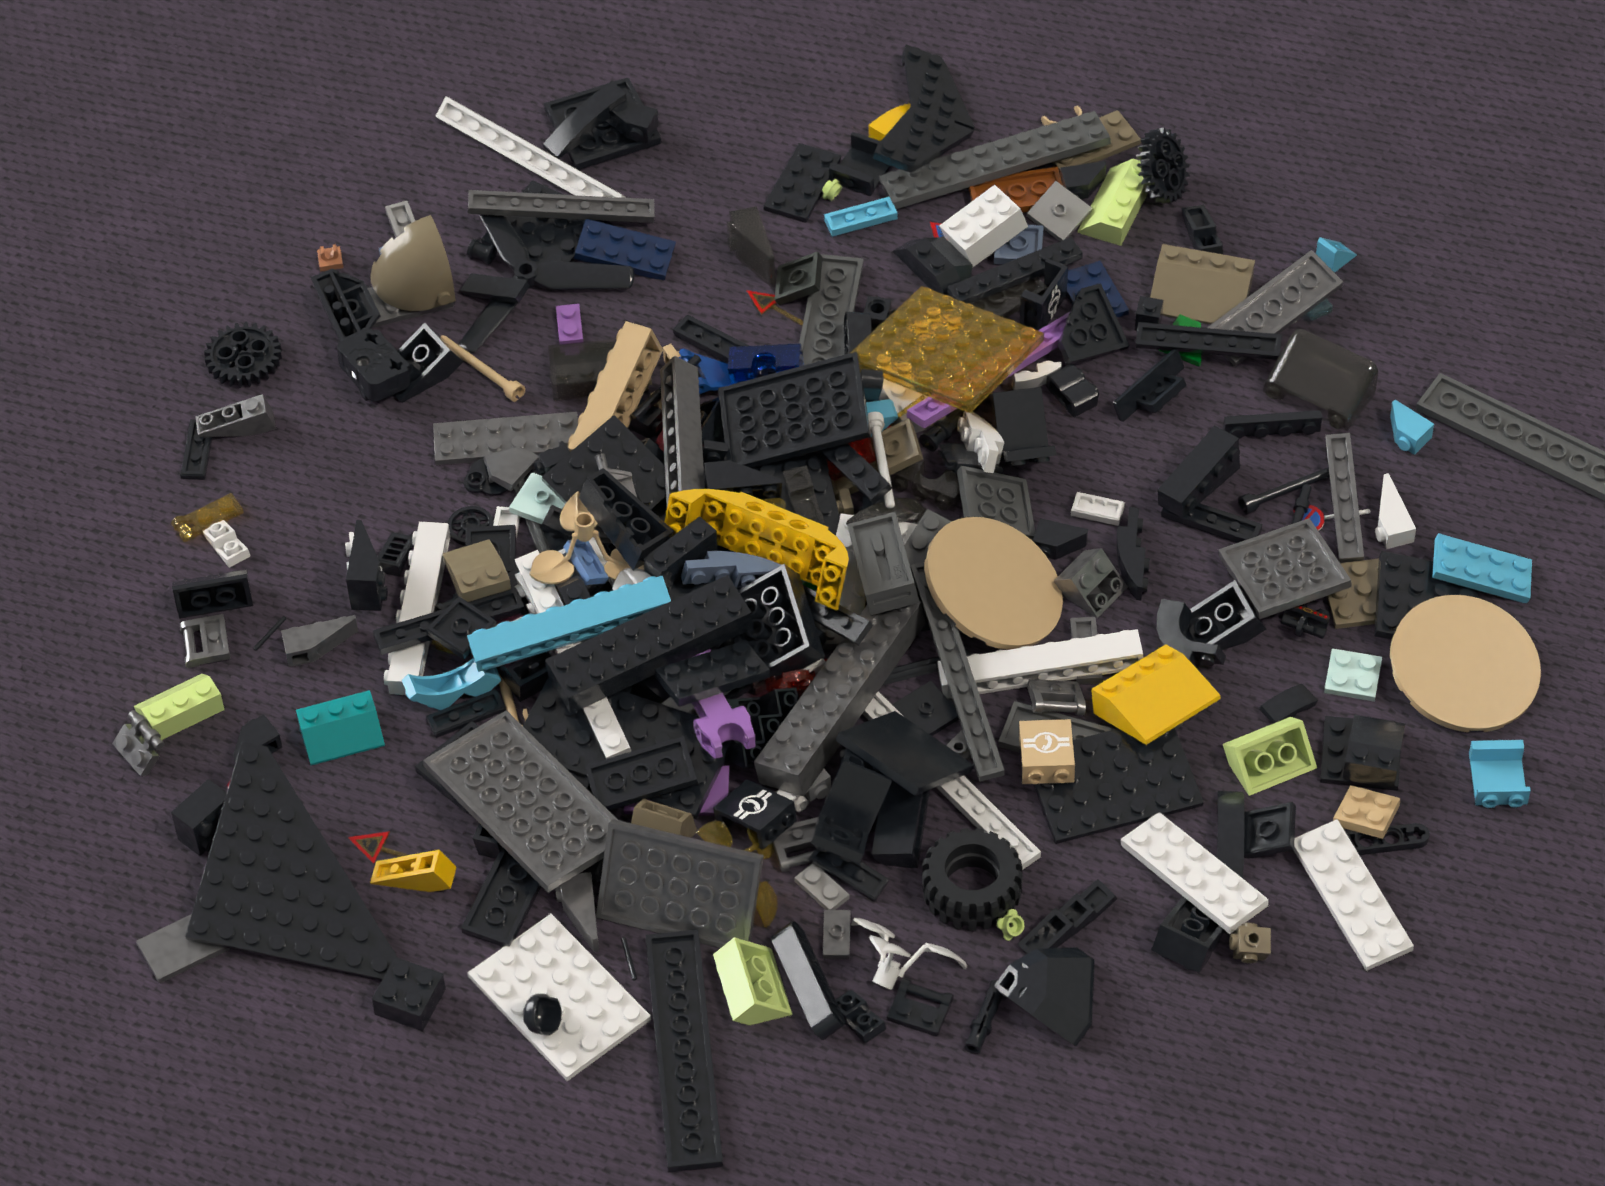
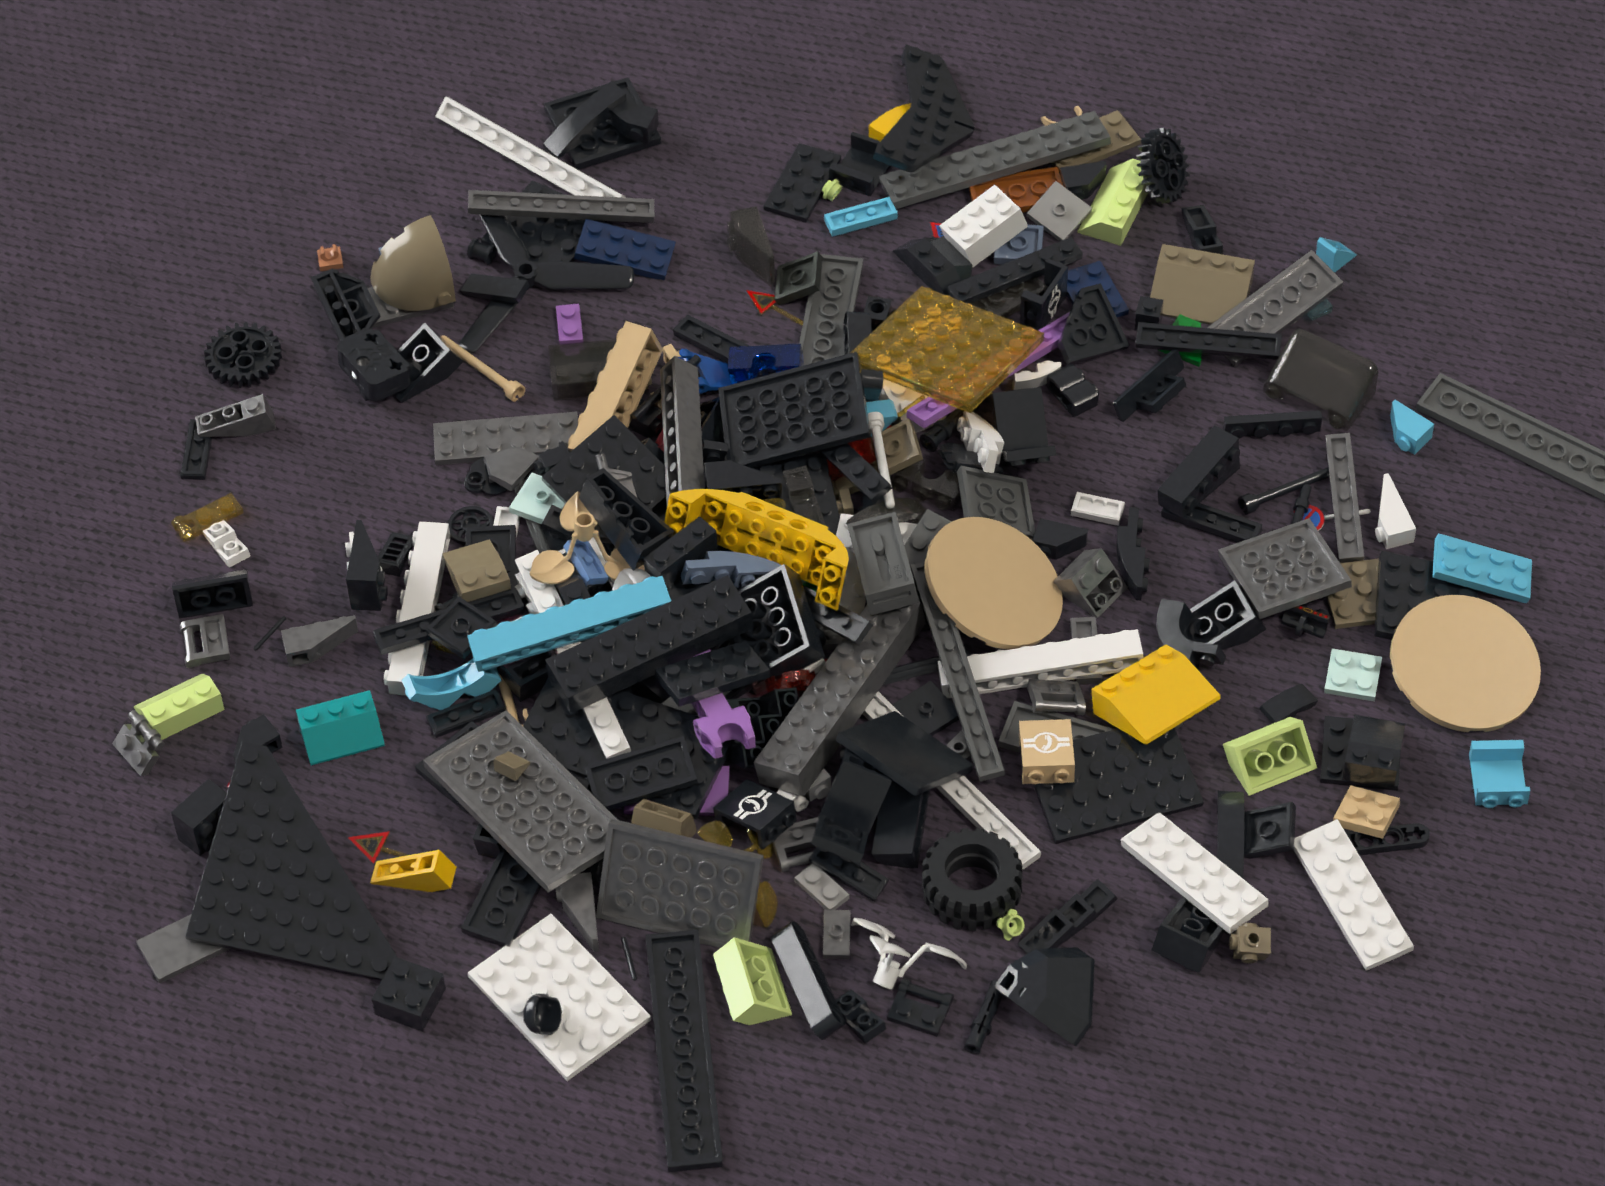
light grey plate [385,201,415,238] -> none
none -> dark tan slope [493,751,530,781]

